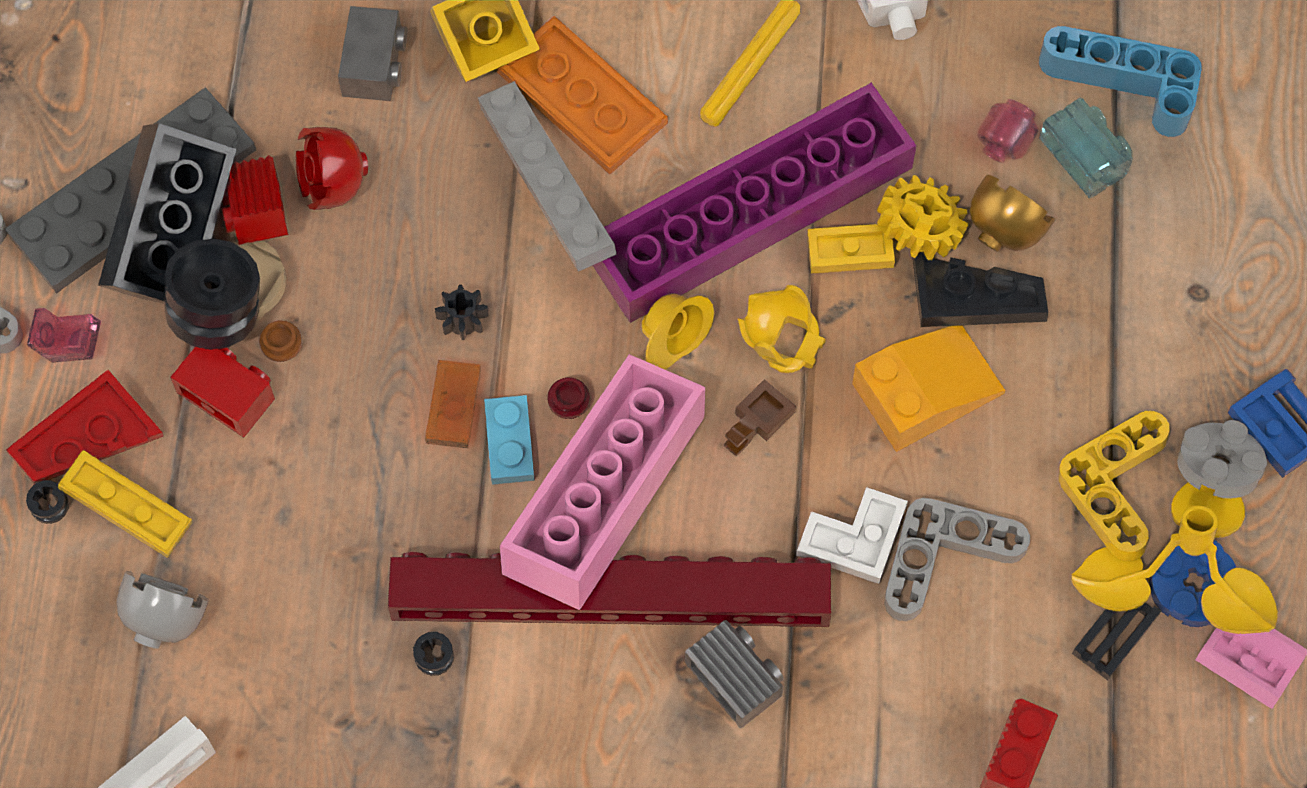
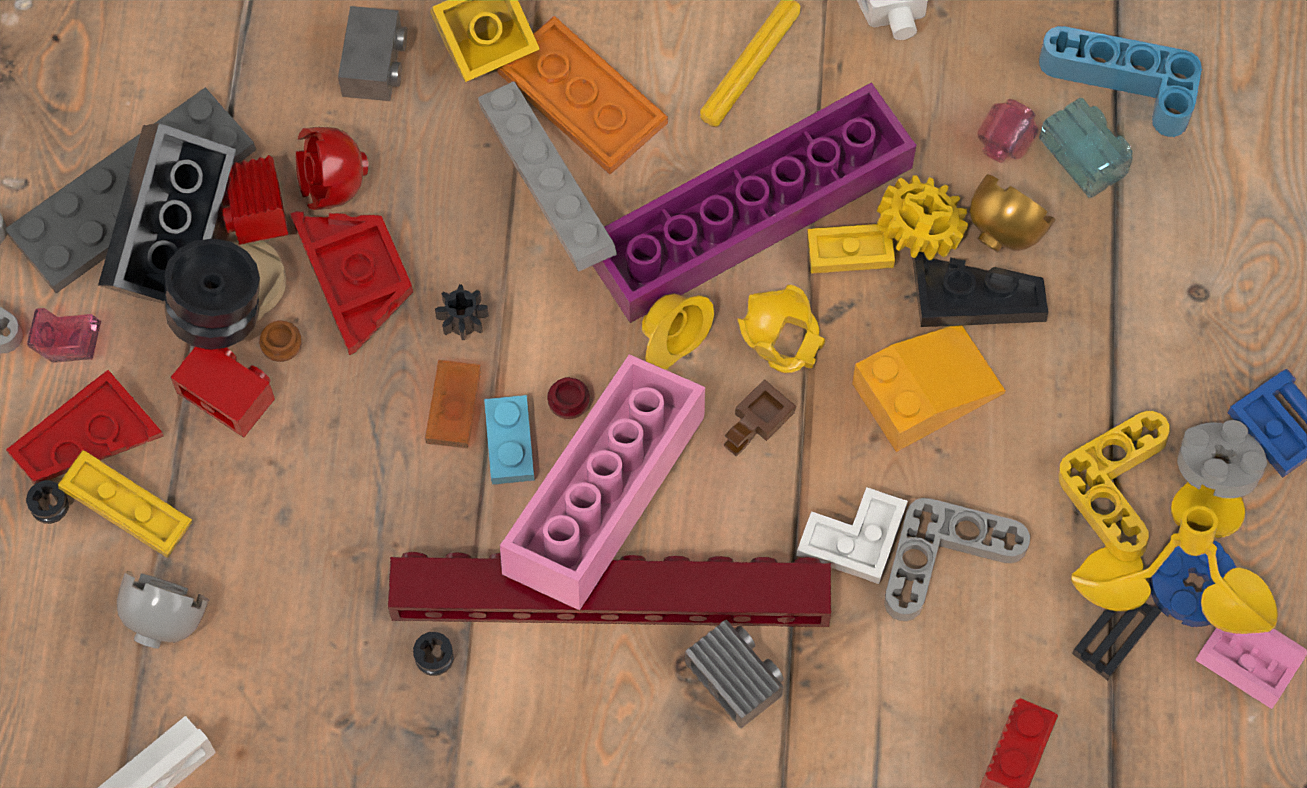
none -> red wing [290,211,413,355]

